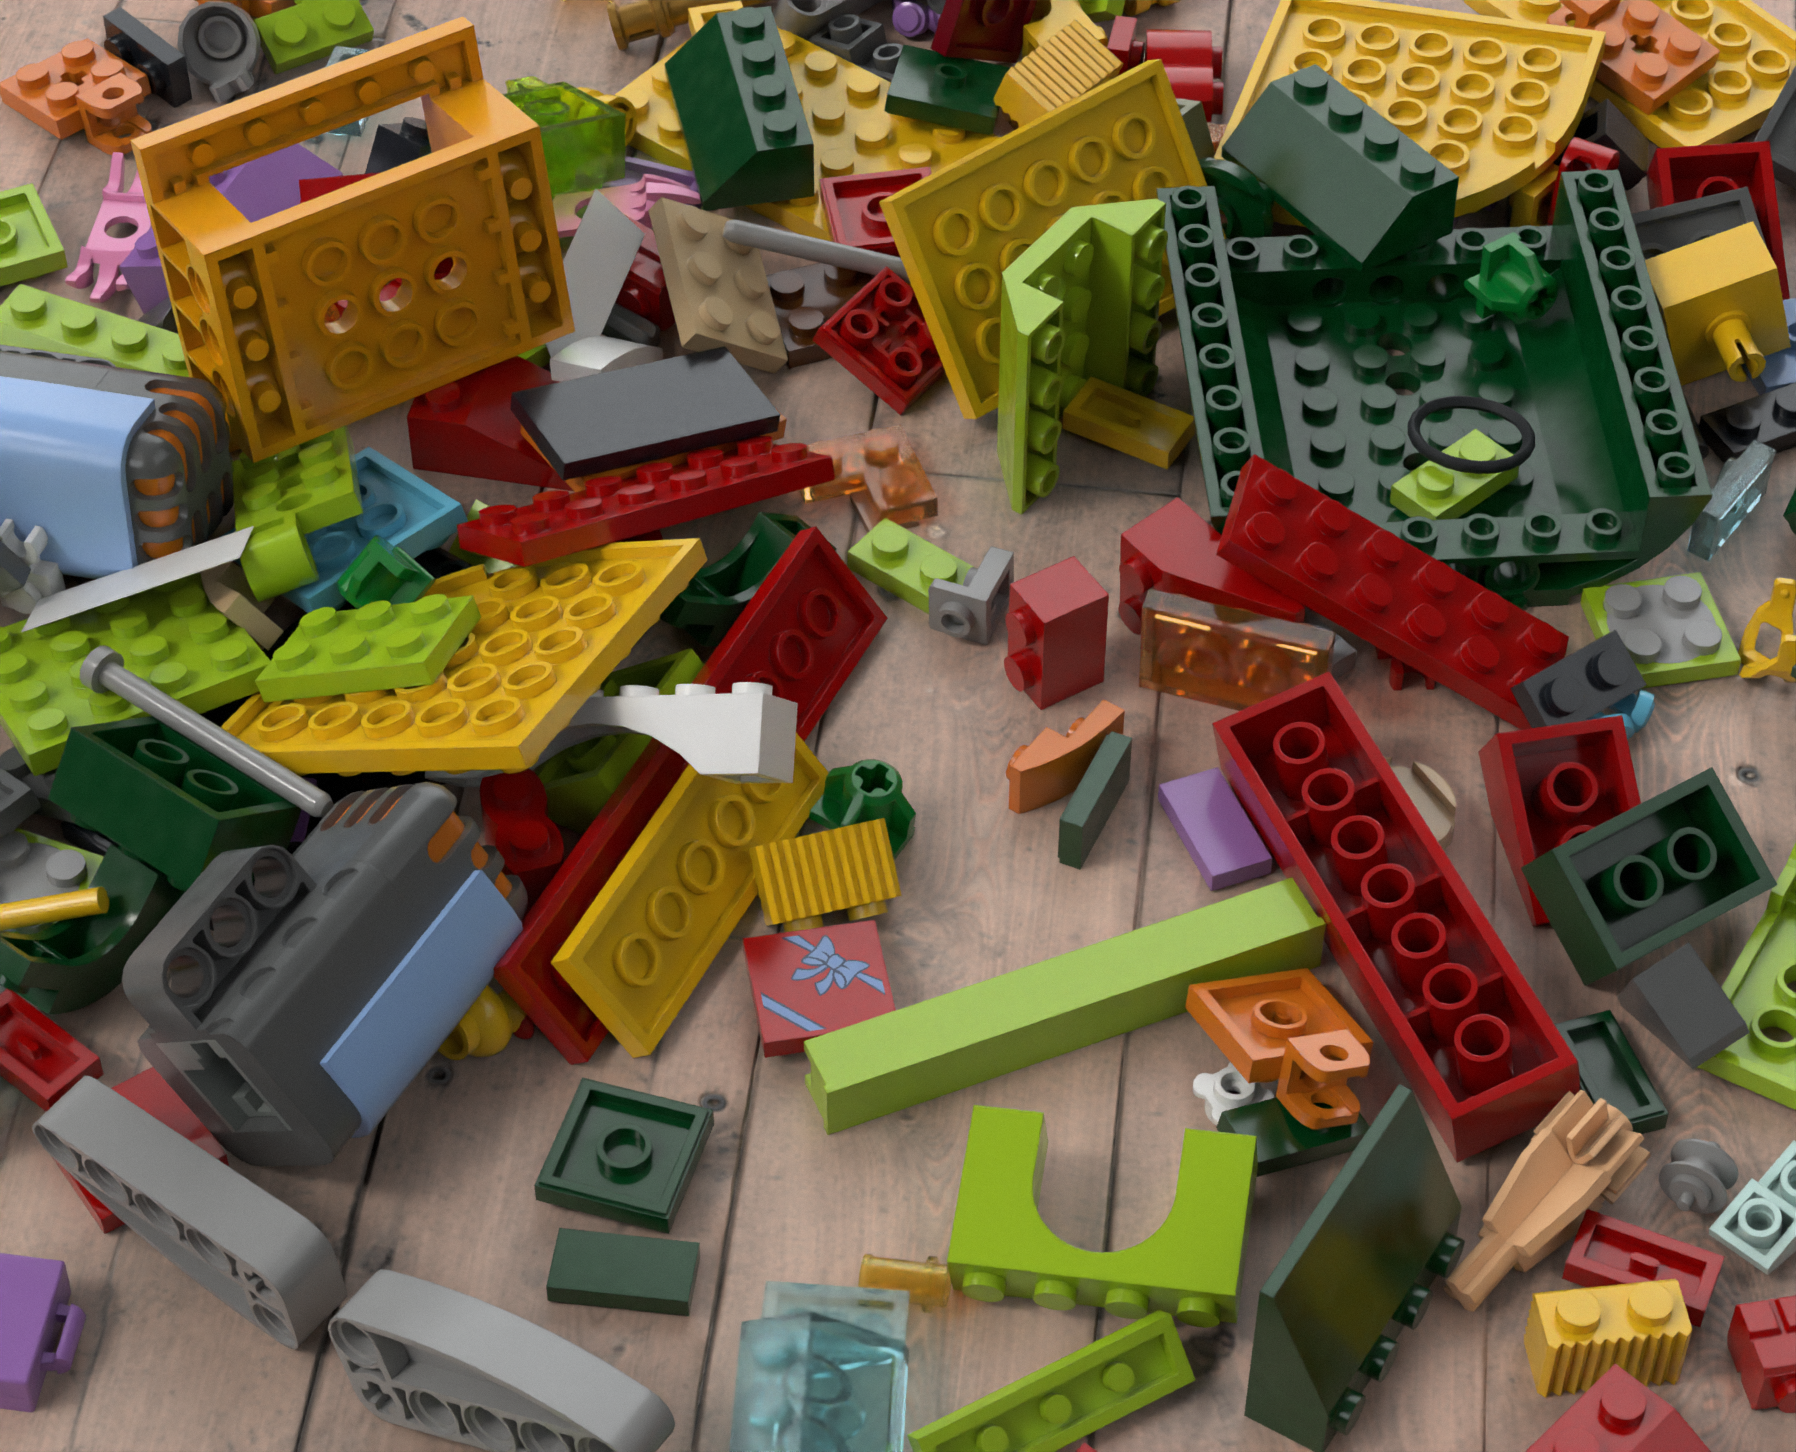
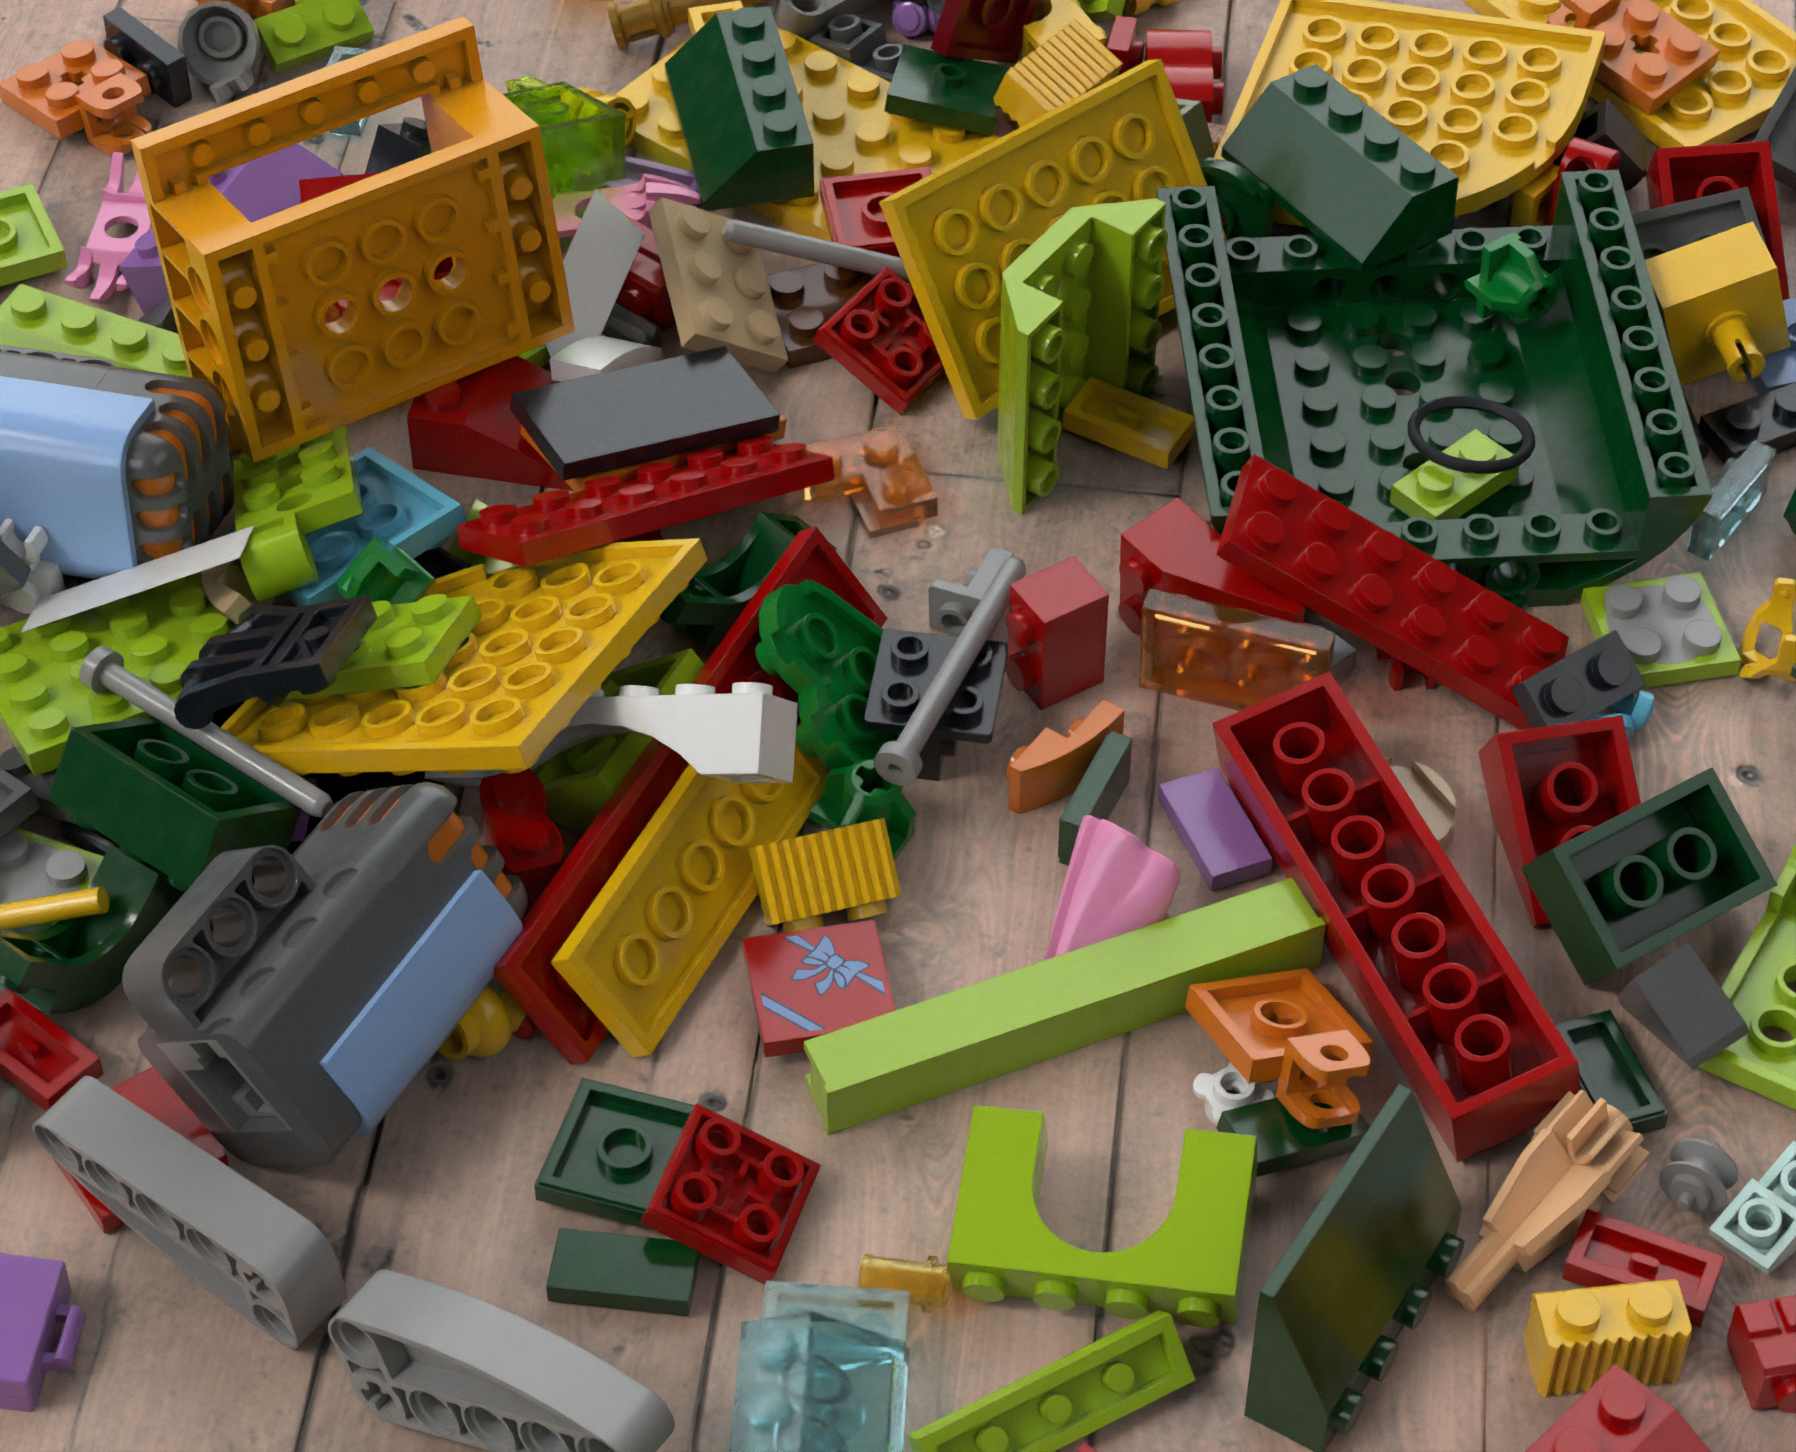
lime plate [847,518,974,614] -> none
none -> black plate [174,595,378,729]
none -> red tile [640,1103,821,1286]
none -> green plate [756,579,900,770]
none -> black bracket [864,629,1008,781]
none -> light grey bar [874,557,1026,786]
none -> bright pink hat [1044,815,1181,960]

